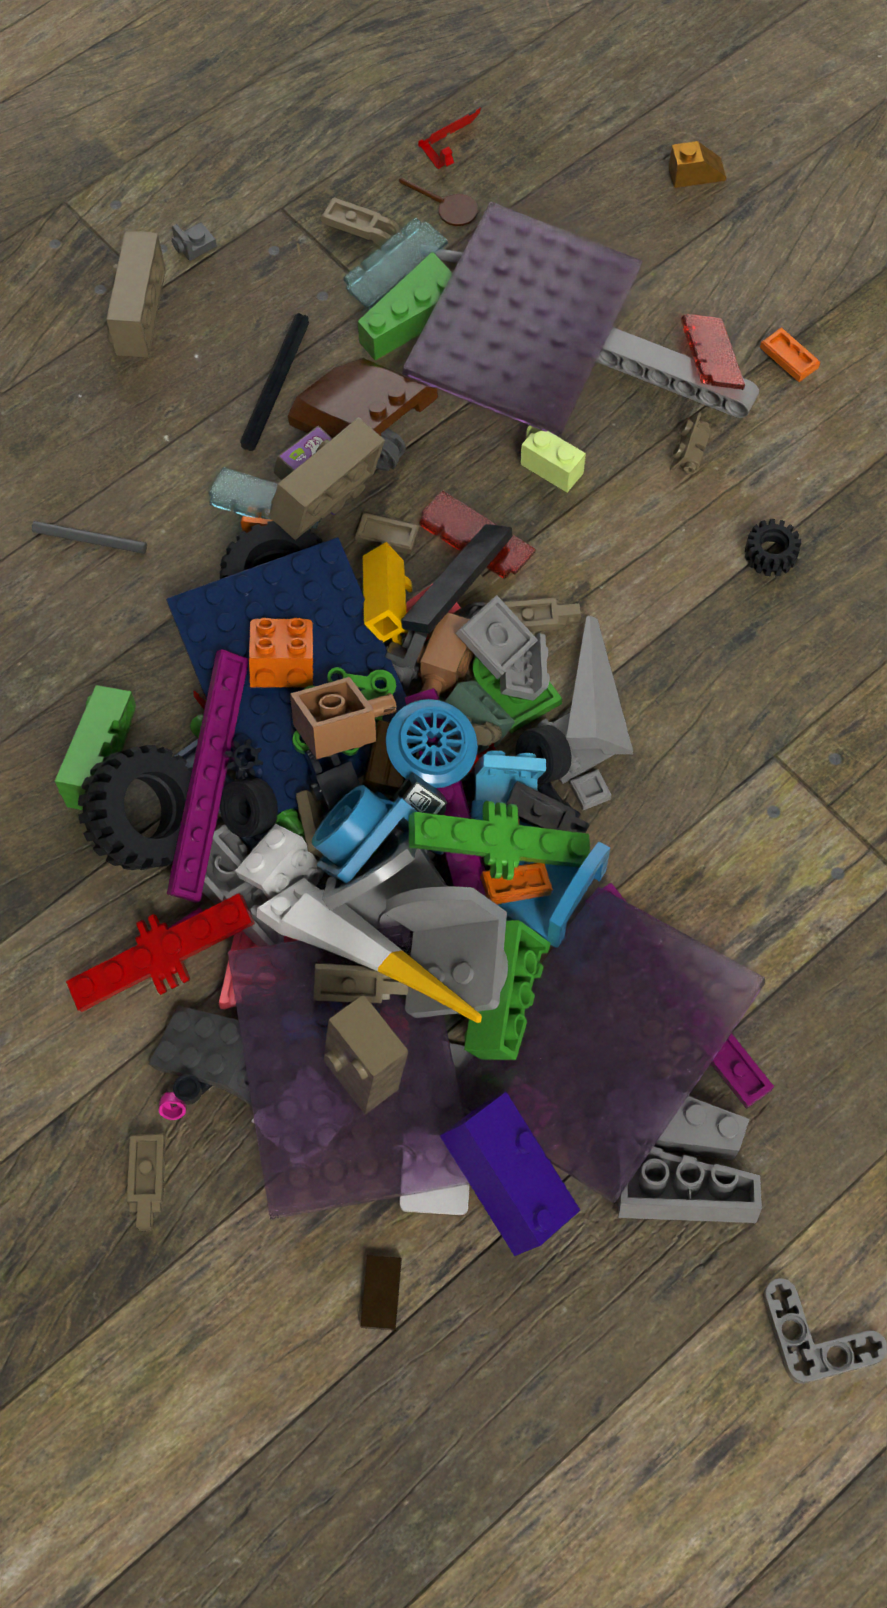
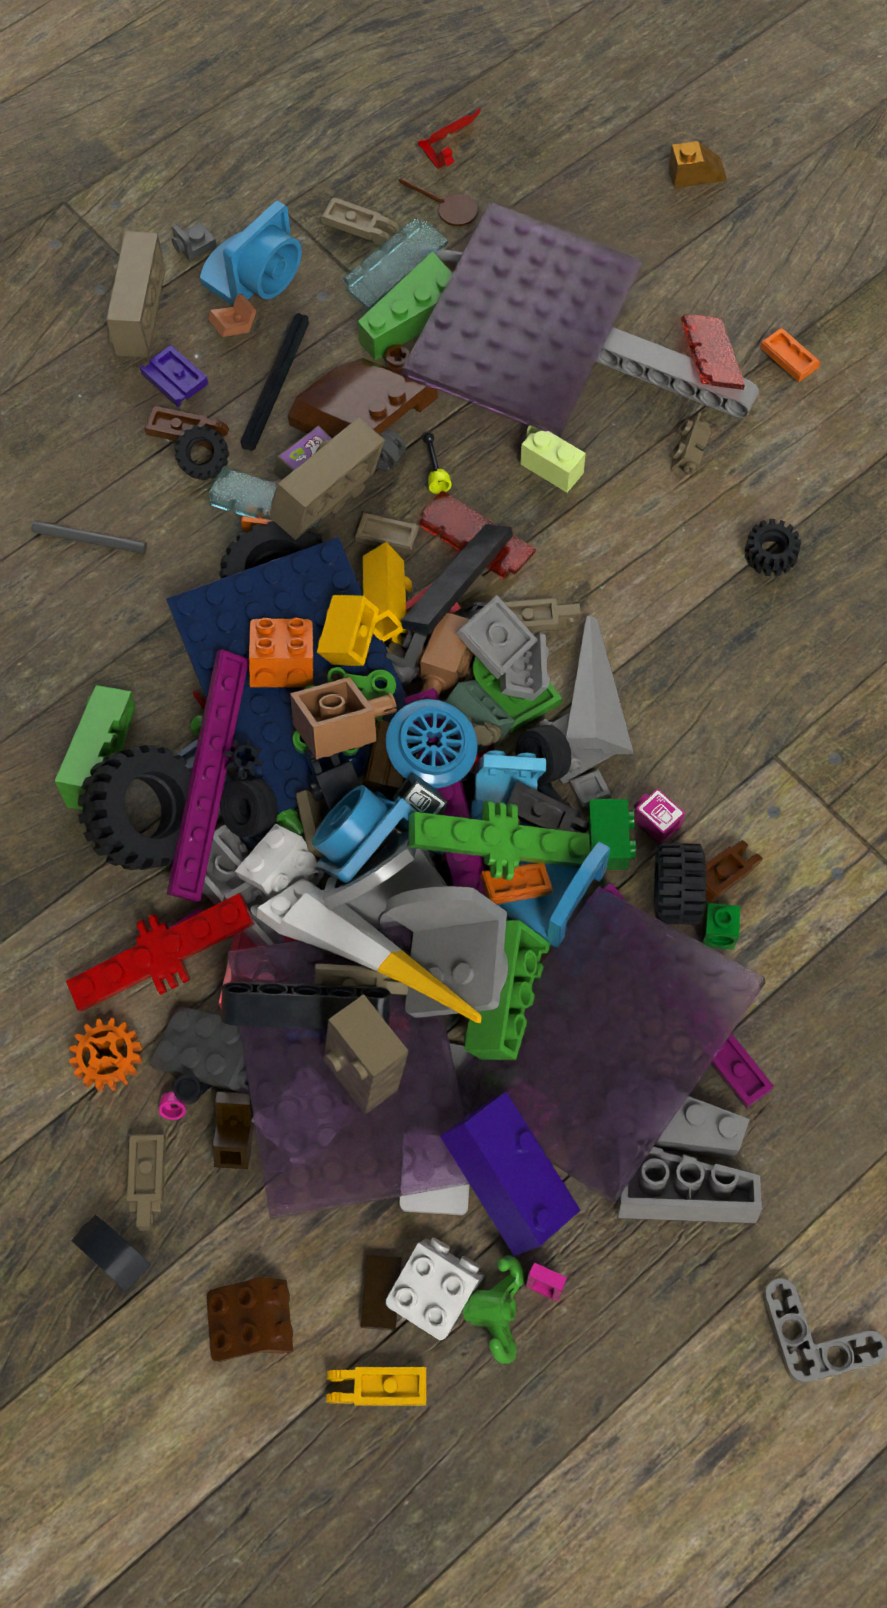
none -> orange gear [69,1018,143,1092]
none -> black brick [71,1214,151,1292]
none -> dark purple plate [140,345,208,407]
none -> reddish brown hinge [145,406,229,450]
none -> black tyre [175,426,229,480]
none -> dark azure piece [200,200,302,306]
none -> reddish brown bracket [207,1277,293,1362]
none -> nougat bracket [208,294,256,337]
none -> dark brown brick [213,1092,254,1170]
none -> black beam [221,982,391,1029]
none -> yellow brick [317,595,379,666]
none -> yellow hinge [326,1367,426,1406]
none -> reddish brown bush [385,345,411,373]
none -> white bracket [386,1238,485,1340]
none -> neon yellow hinge [423,433,452,494]
none -> bright green piece [463,1255,524,1365]
none -> dark pink tile [526,1262,567,1302]
none -> green brick [588,799,636,870]
none -> dark pink brick [634,788,685,845]
none -> black tyre [654,843,706,925]
none -> green brick [702,903,740,950]
none -> reddish brown hinge [706,840,763,903]

